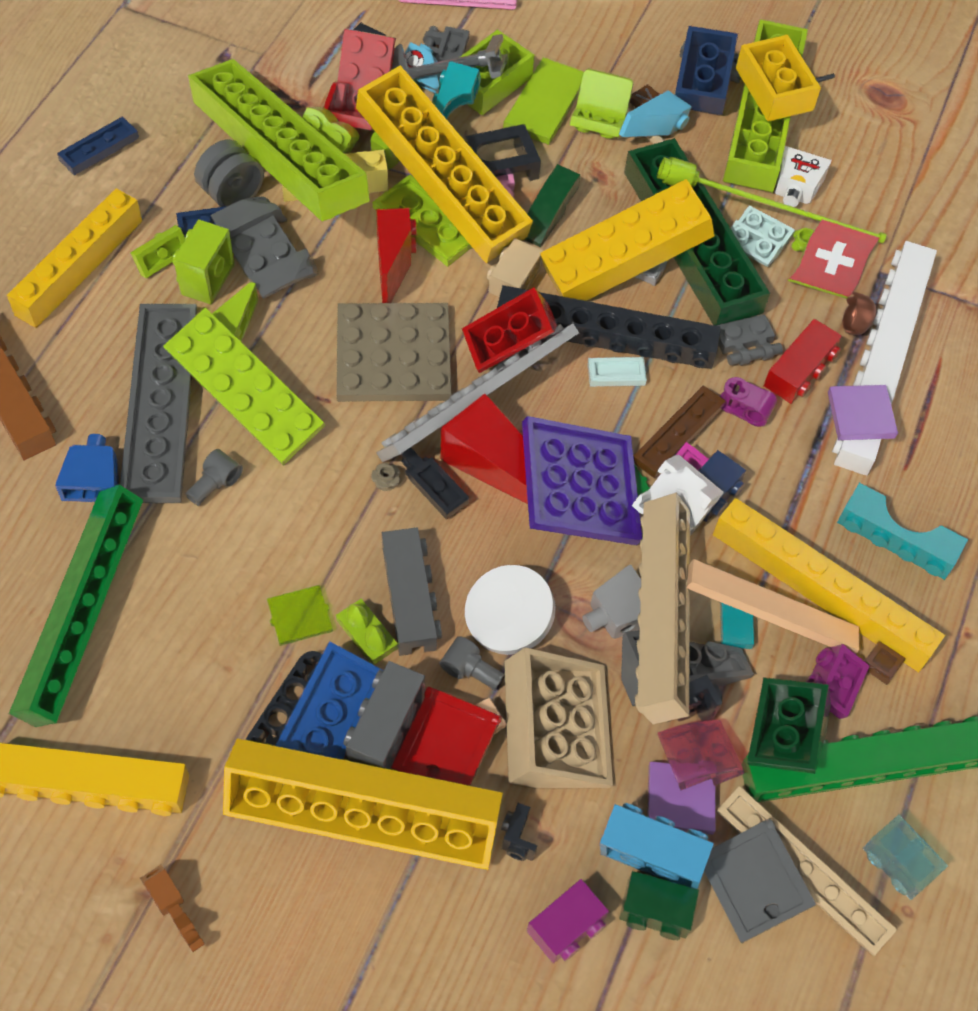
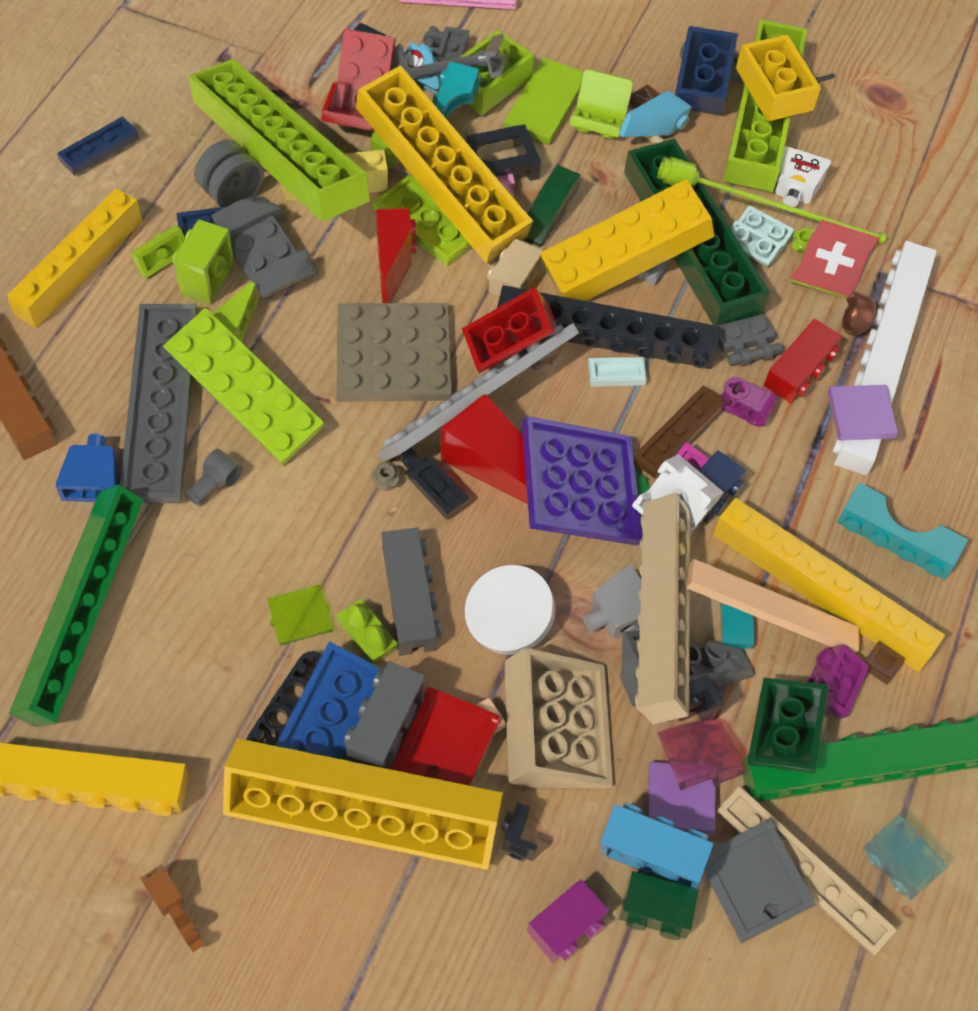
lime brick [302,107,360,153] -> none
dark grey pin [439,636,505,691] -> none

